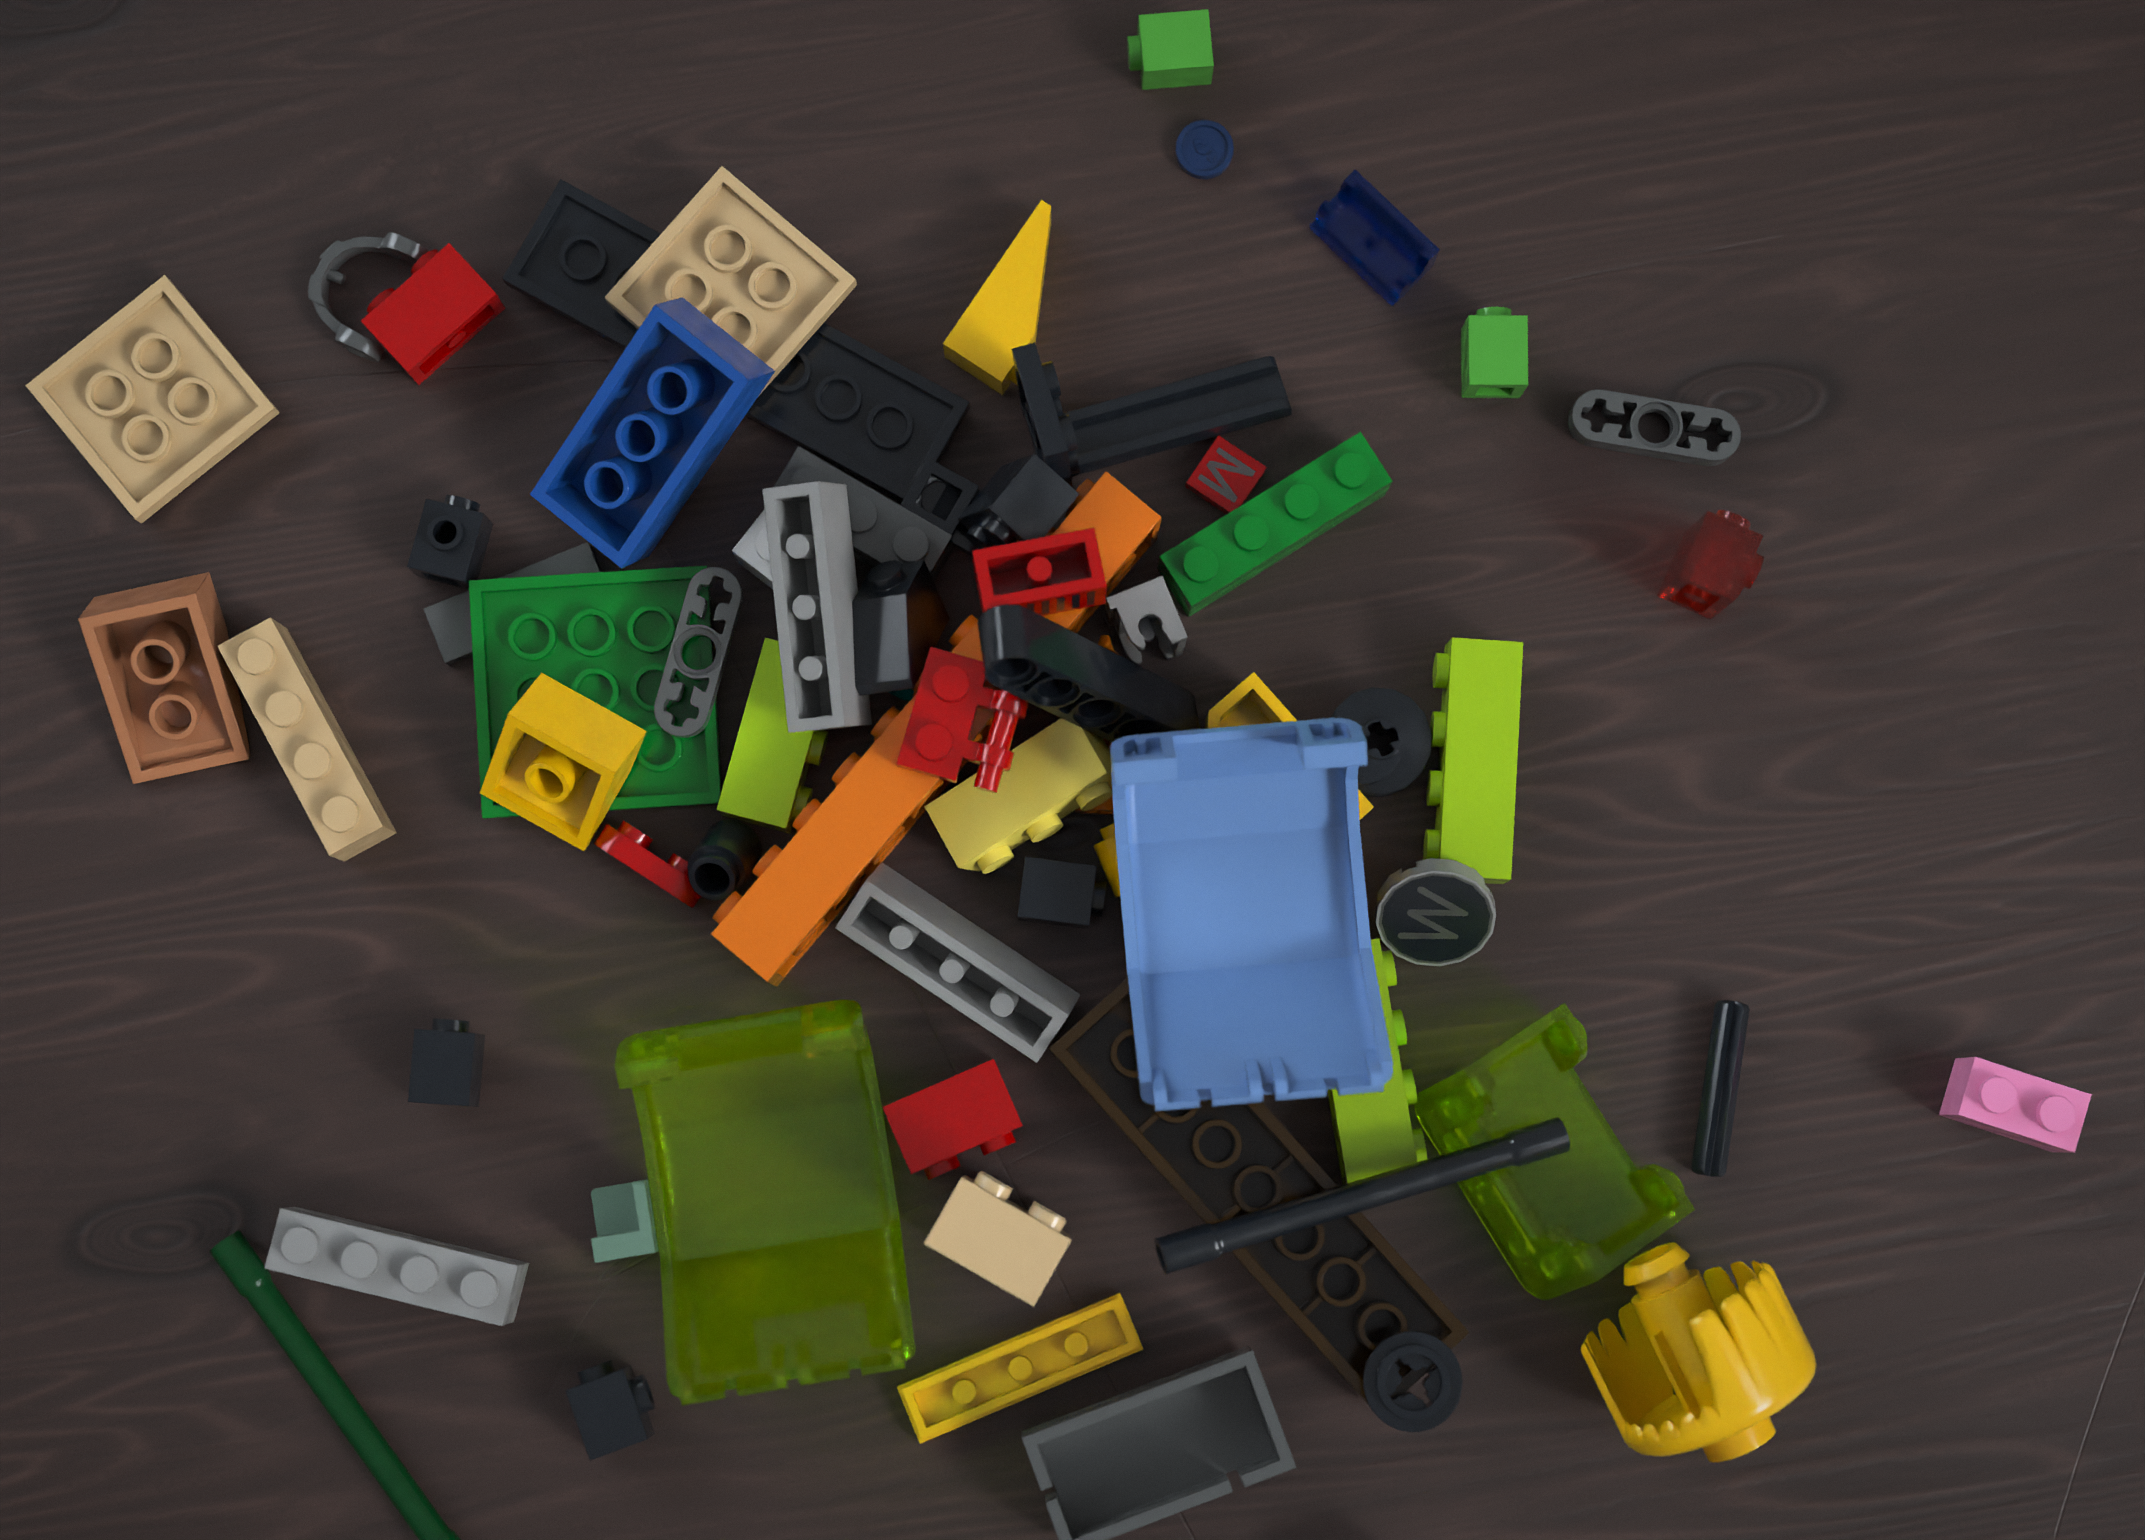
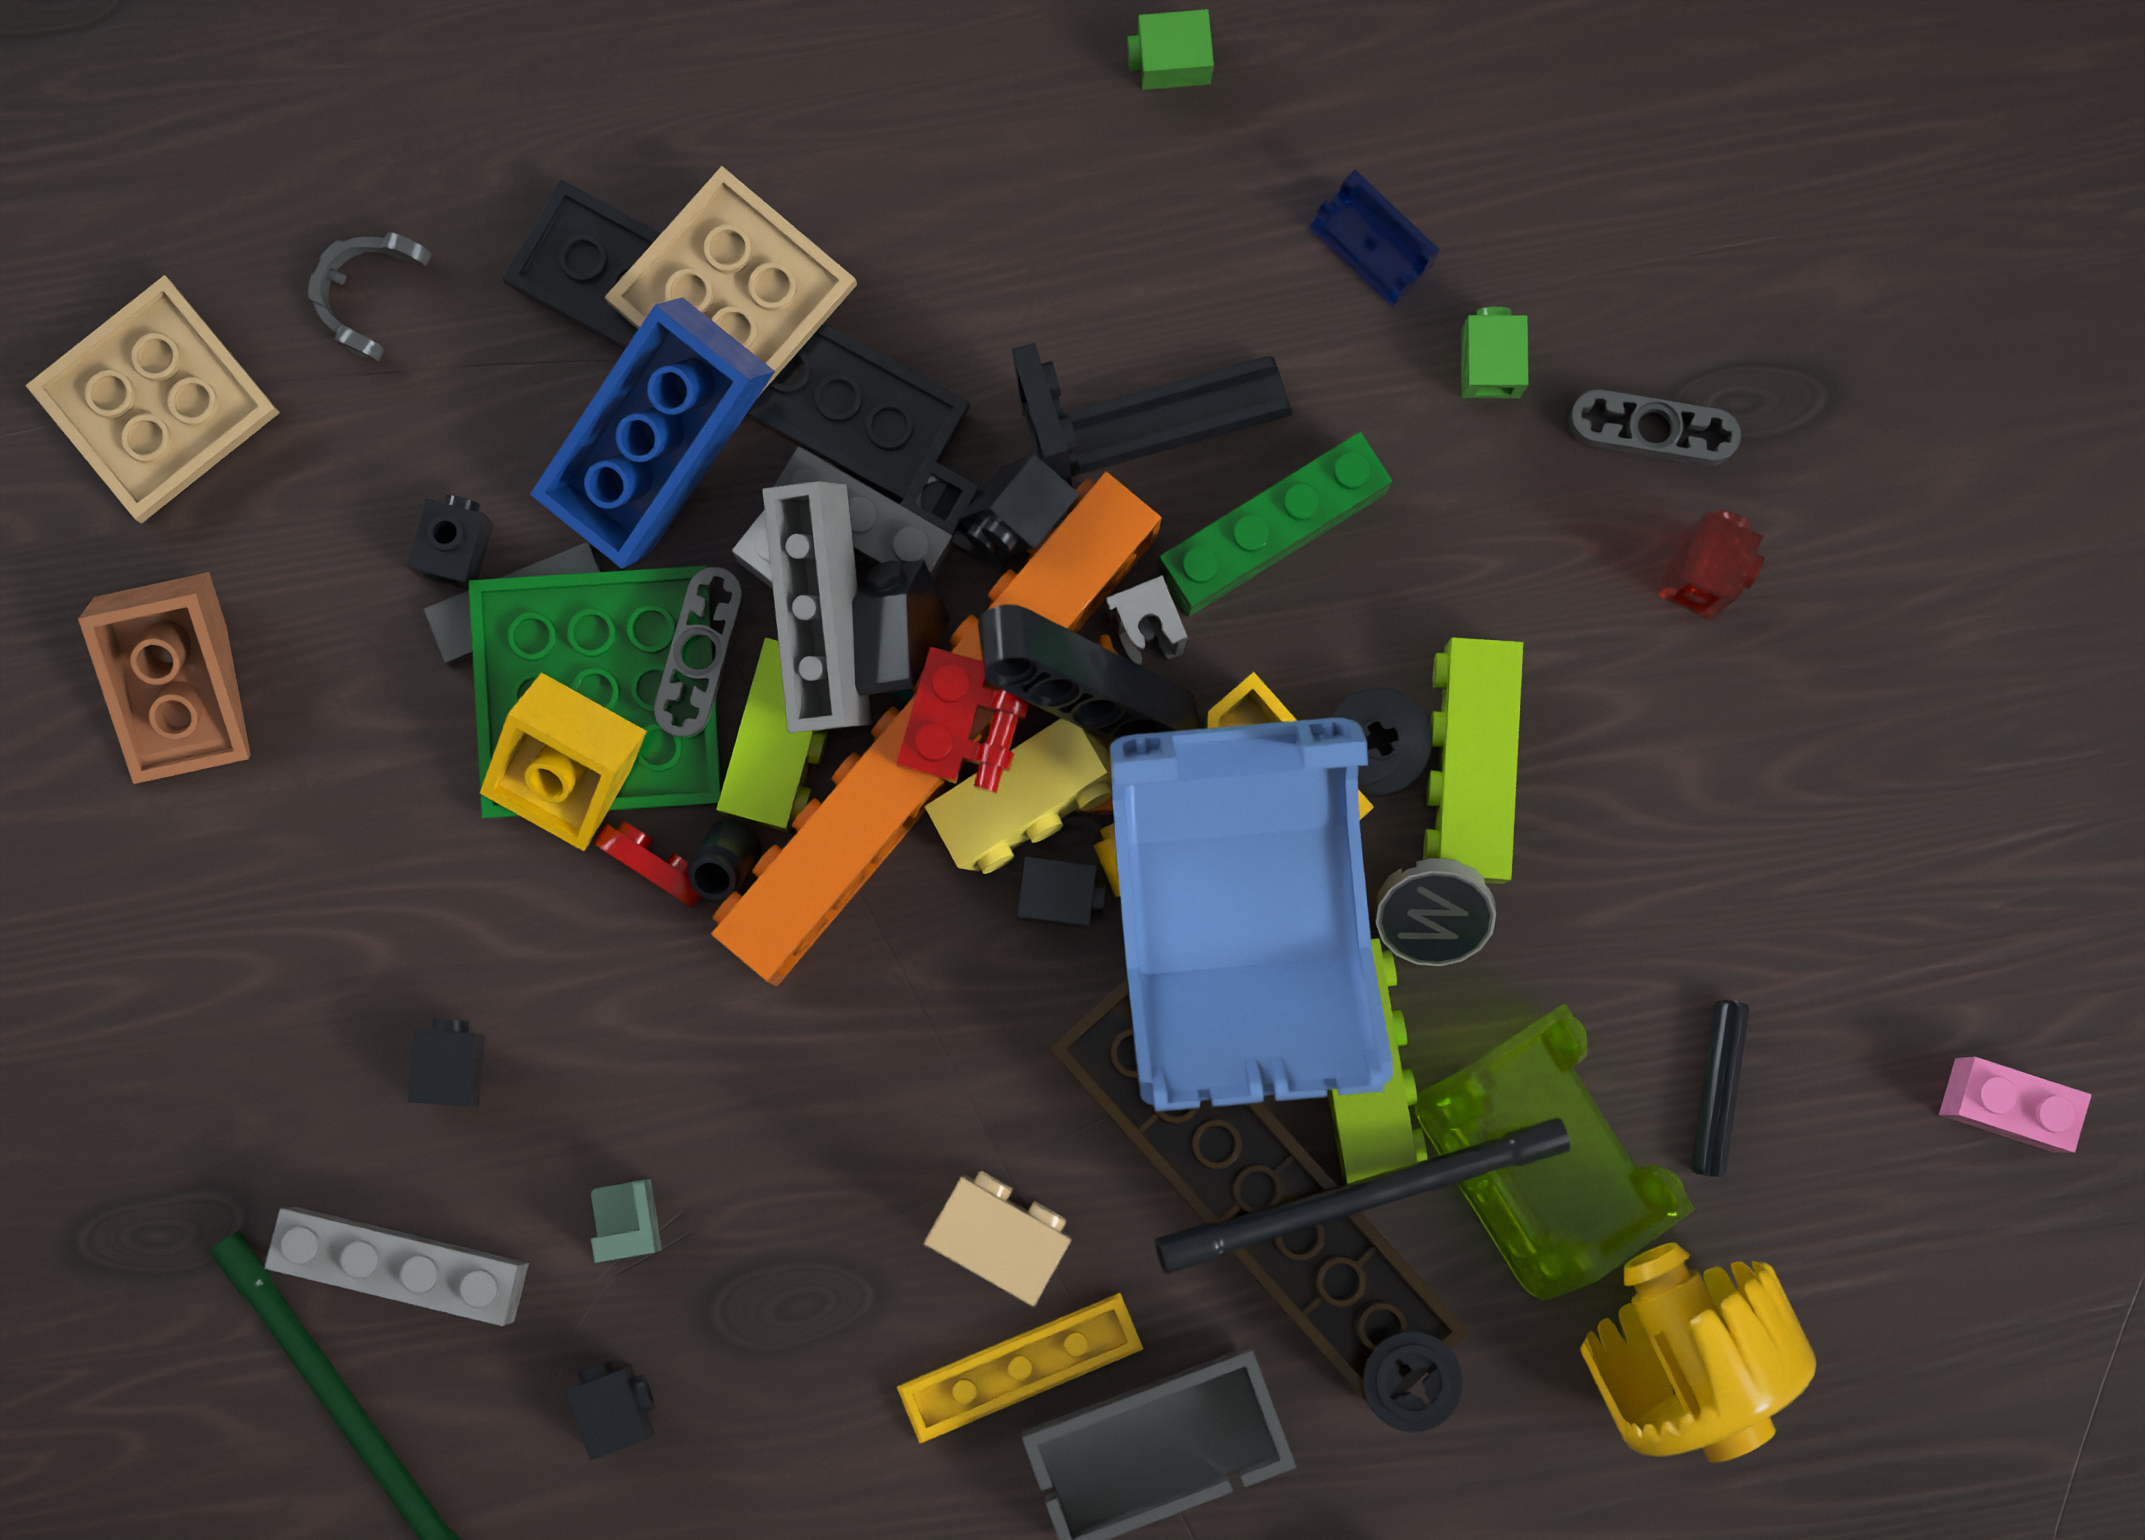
tan brick [217,617,397,862] -> none
red brick [361,243,505,385] -> none
clear neon green windscreen [615,999,916,1406] -> none
light grey brick [835,863,1080,1063] -> none
red brick [882,1059,1023,1180] -> none
yellow slope [943,200,1051,395] -> none
red brick [972,527,1107,616] -> none
dark blue piece [1175,120,1234,179] -> none
red tile [1185,435,1267,514] -> none

